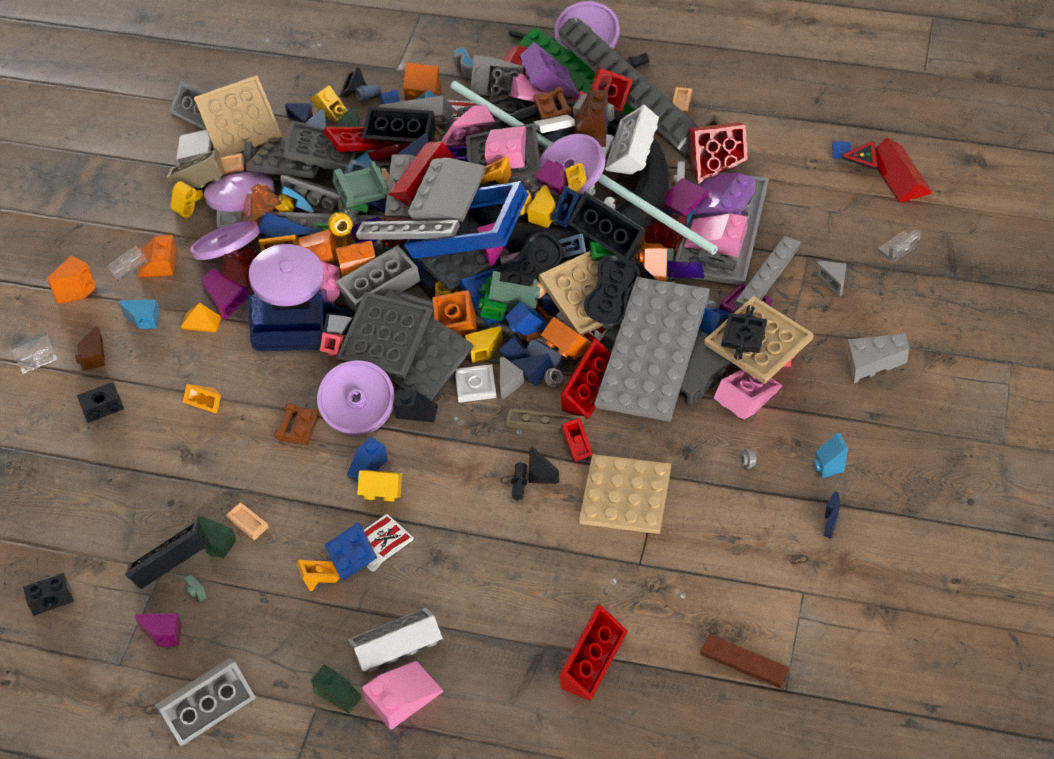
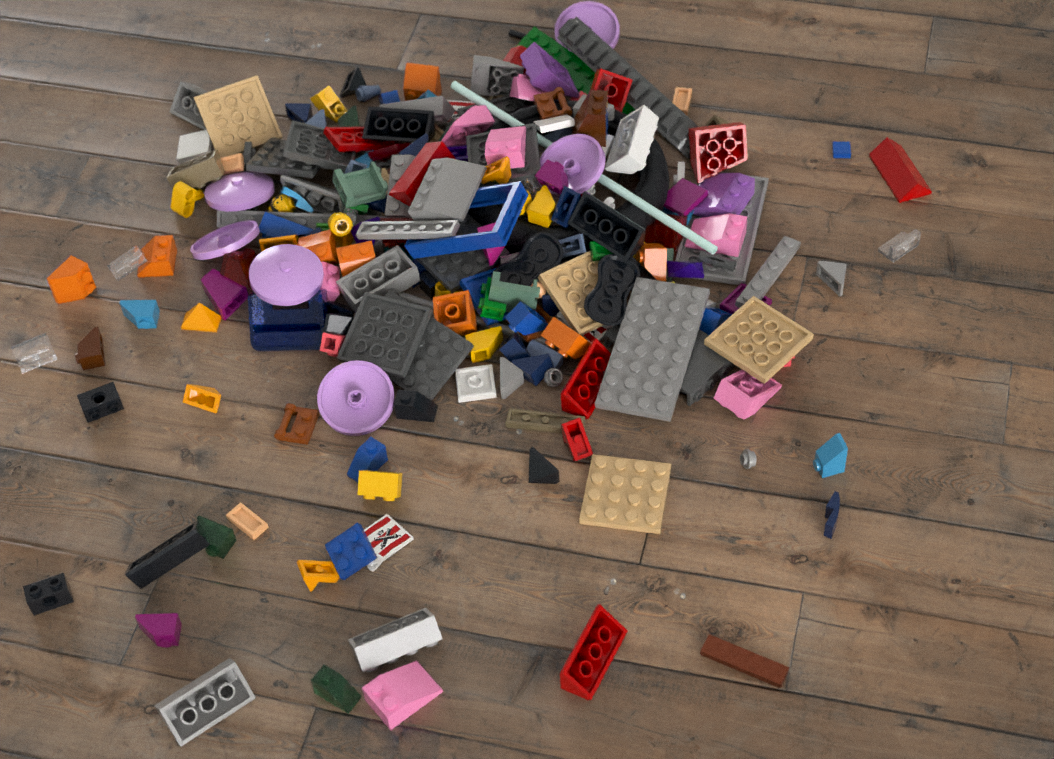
sand green plate [184,574,207,602] -> none
clear orange slope [241,184,282,222] -> none
light grey animal [453,47,488,79] -> none
black axle [511,463,527,501] -> none
yellow tile [565,162,587,192] -> none
black pin [626,52,649,69] -> none
black plate [721,305,767,360] -> none
piece [842,141,878,169] -> none
light grey wedge [846,334,910,383] -> none

